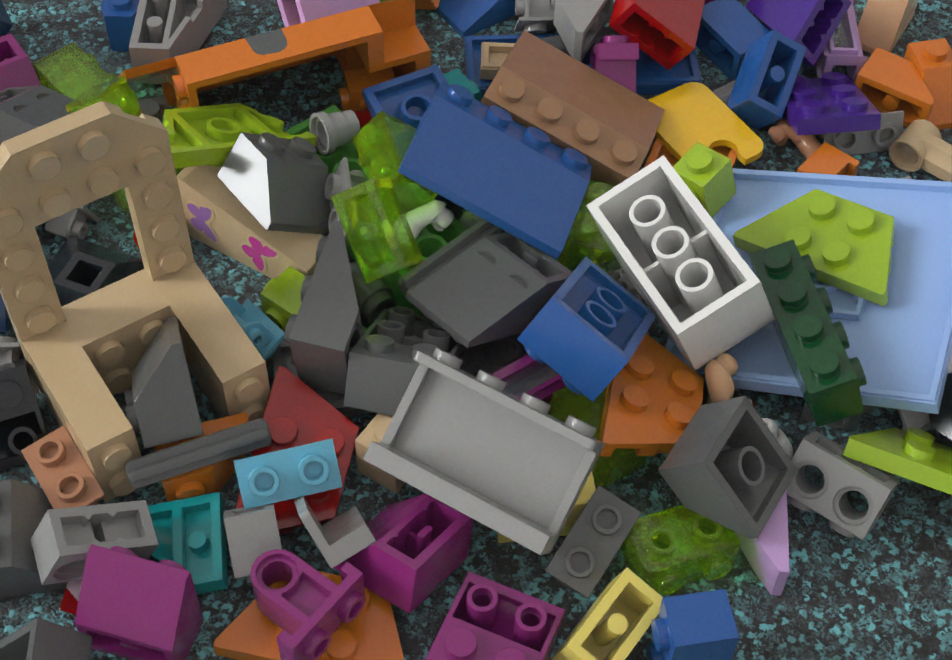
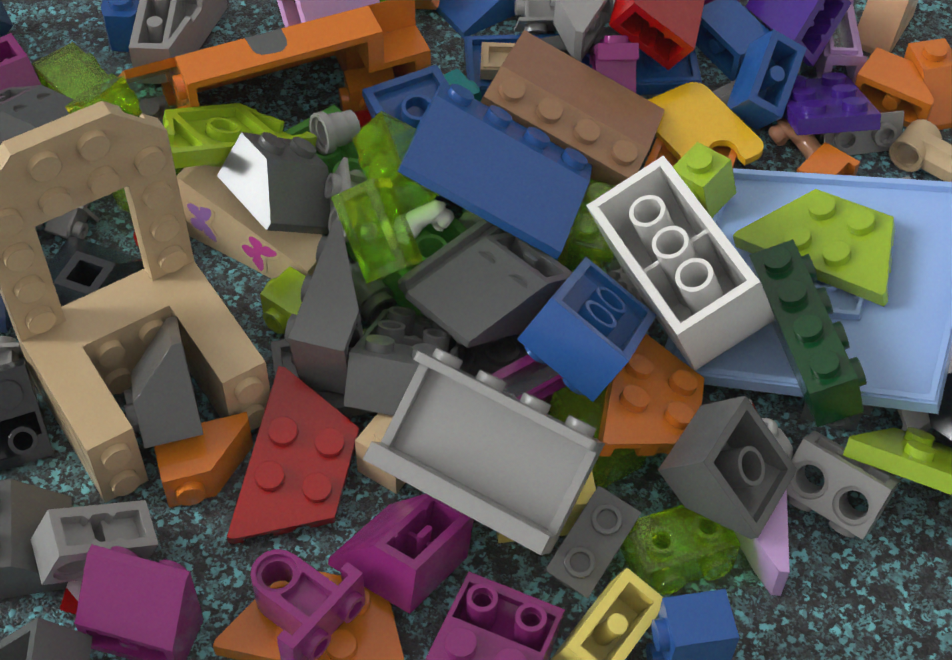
nougat hinge [21,425,106,509] -> none
dark grey axle [125,418,272,489] -> none
teal wing [148,492,228,594] -> none
medium azure hinge [220,295,285,360] -> none
light grey brick [223,503,282,583] -> none
medium azure hinge [234,438,343,510] -> none
light grey panel [294,496,376,569] -> none
light nougat arm [704,353,738,404] -> none

